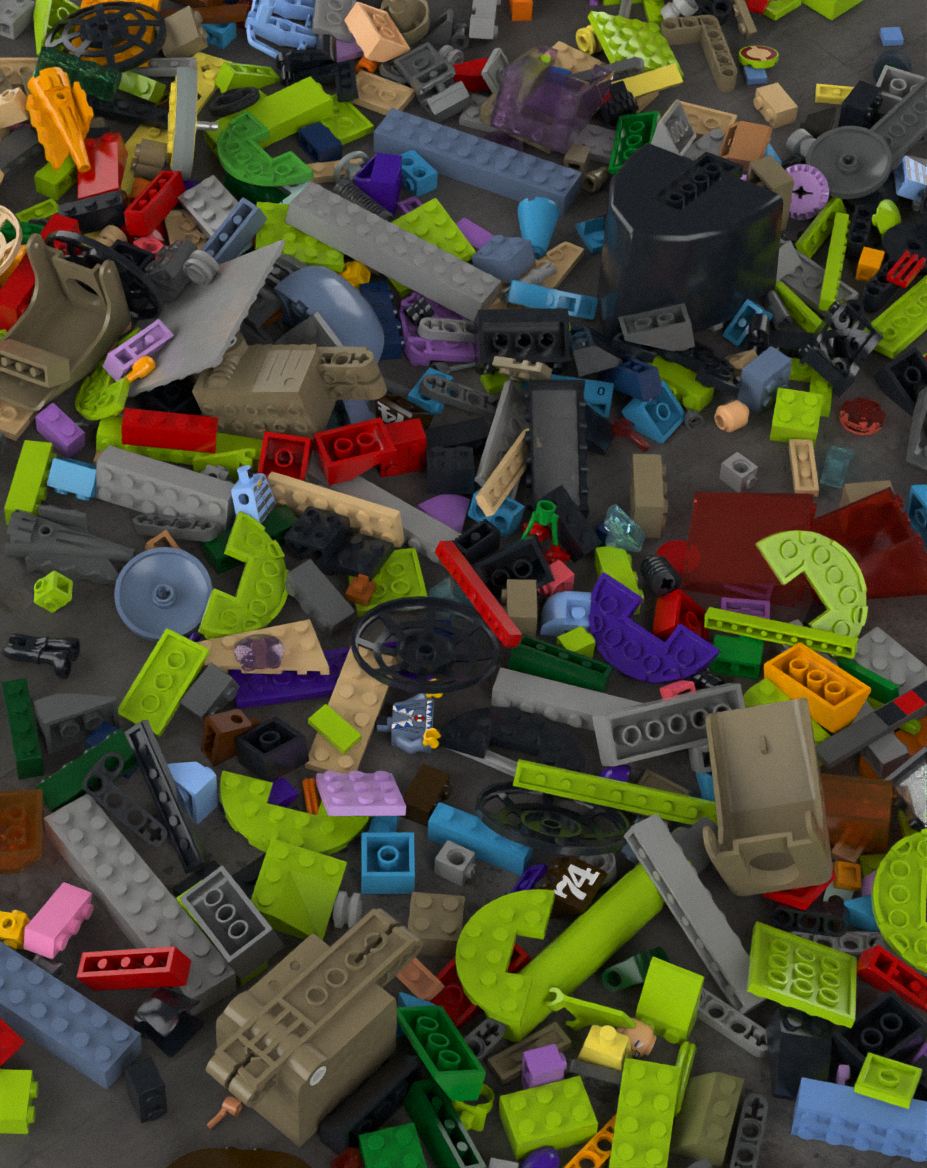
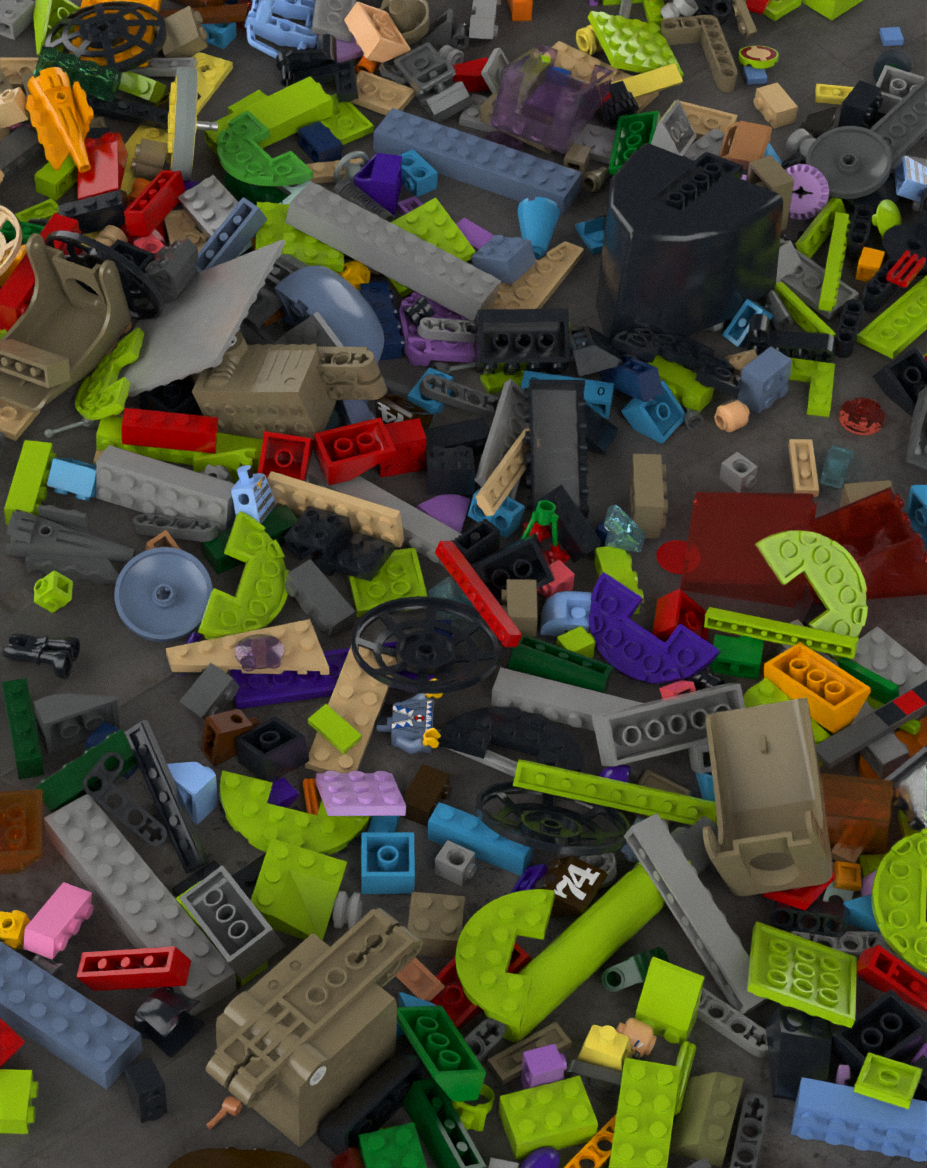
medium lavender brick [35,403,85,458] -> none
lavender slope [103,319,174,381] -> none
lime plate [118,628,211,738] -> none
light orange cylinder [125,356,155,383] -> none
light grey wheel [183,250,219,286] -> none
black wheel [208,87,260,117] -> none
lime slope [214,62,281,93] -> none
dark orange tile [345,574,377,607] -> none
dark tan wing [492,356,556,384] -> none
light grey pin [499,261,557,304] -> none
dark azure slope [507,280,599,320] -> none
lime flag [545,987,636,1031] -> none
dark grey beam [567,57,645,91] -> none
clear red bar [611,417,650,452] -> none
dark grey slope [618,303,695,351] -> none
black piece [640,555,681,596] -> none
medium lavender tile [720,597,770,619] -> none
lime brick [769,387,823,447] -> none
black fence [799,298,883,398] -> none

